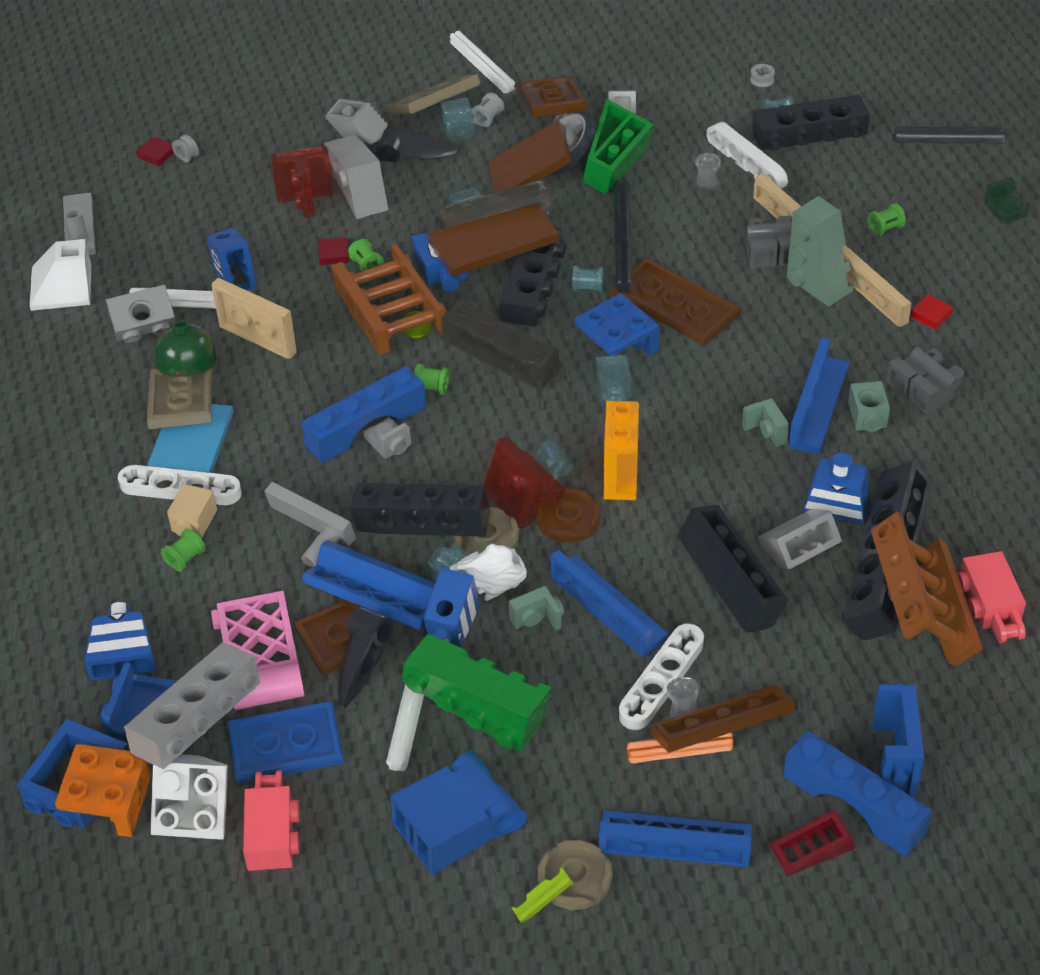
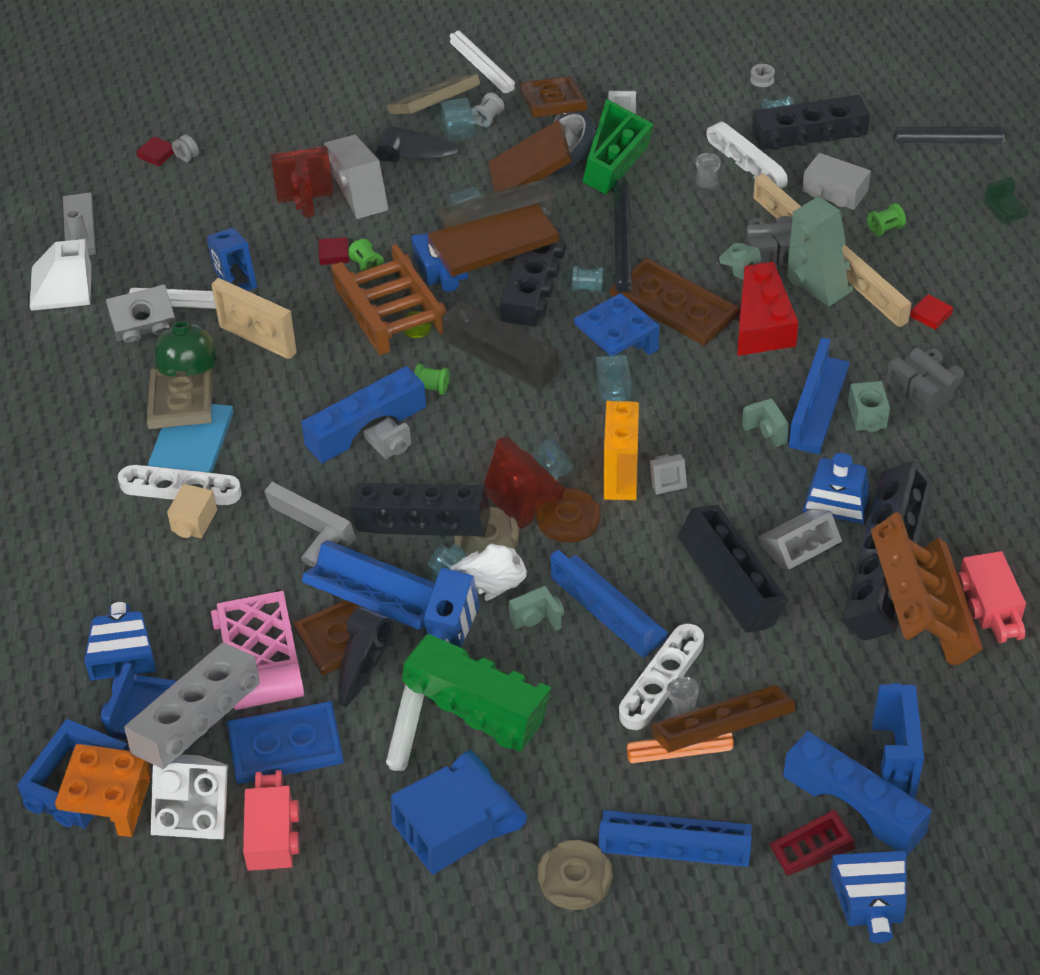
bright green bush [161,529,205,572] -> none
light grey brick [325,99,387,144] -> none
lime piece [512,867,574,923] -> none
none -> light grey tile [650,454,687,495]
none -> sand green bracket [719,243,762,280]
none -> red wedge [737,262,799,356]
none -> light grey brick [802,153,871,210]
none -> blue torso [830,851,907,943]

